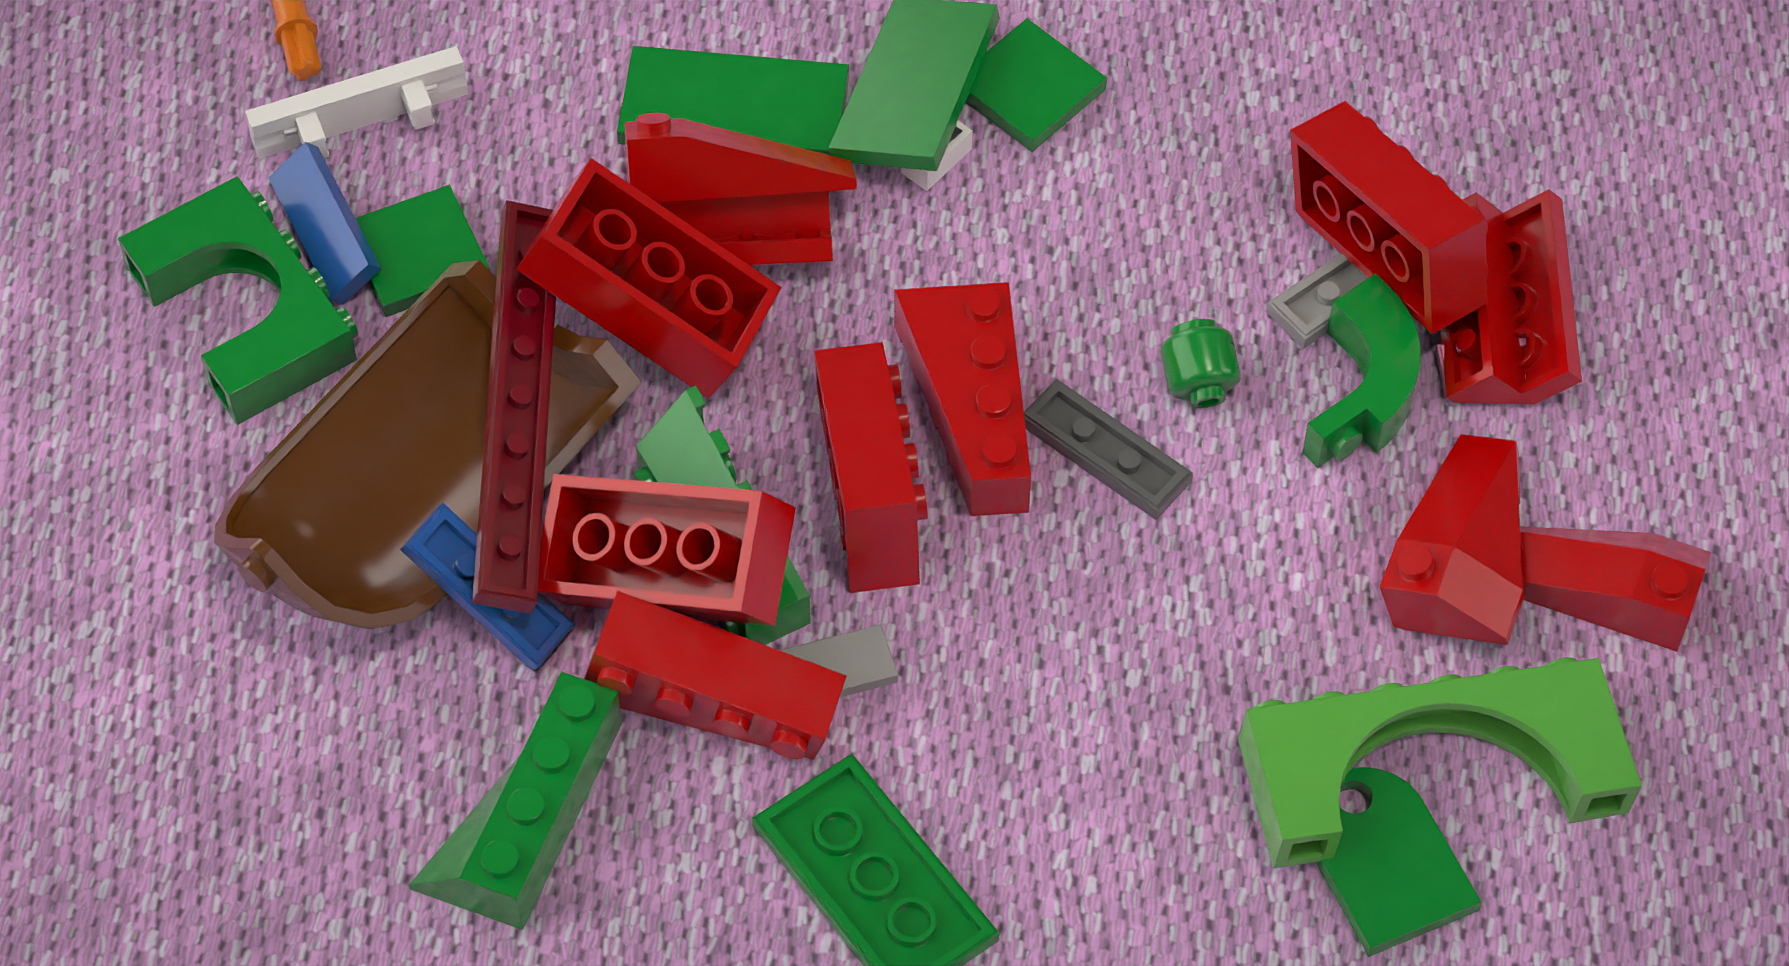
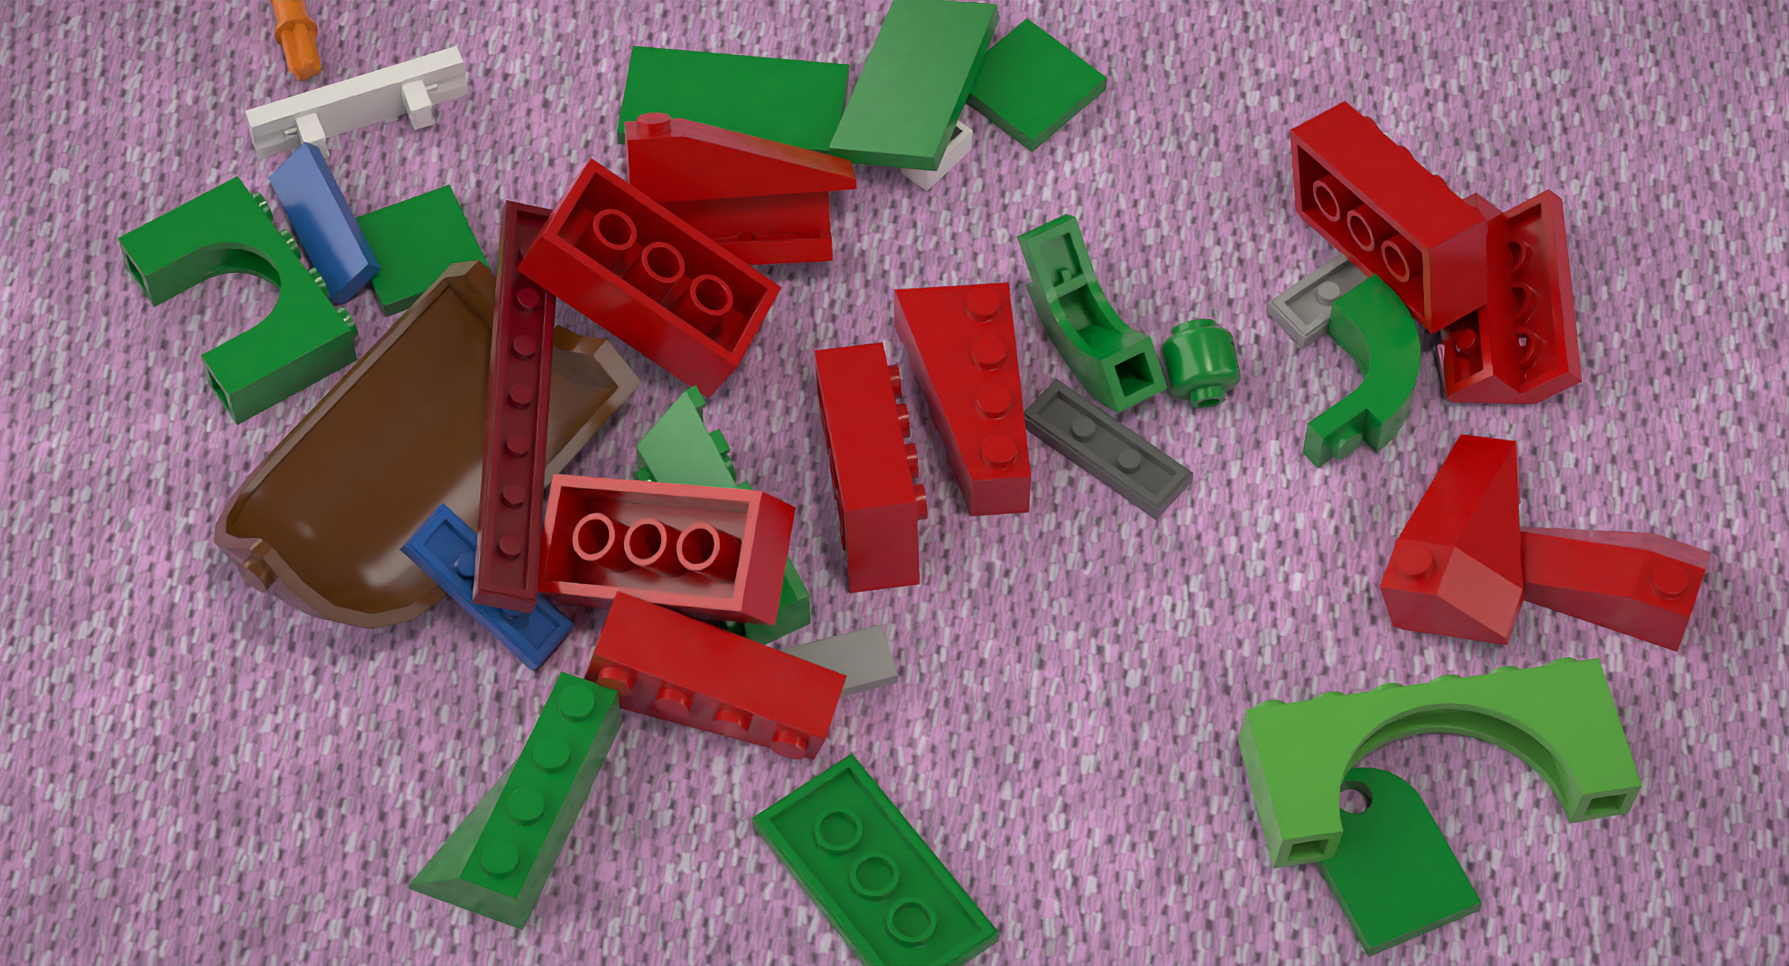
none -> green arch [1017,214,1168,412]

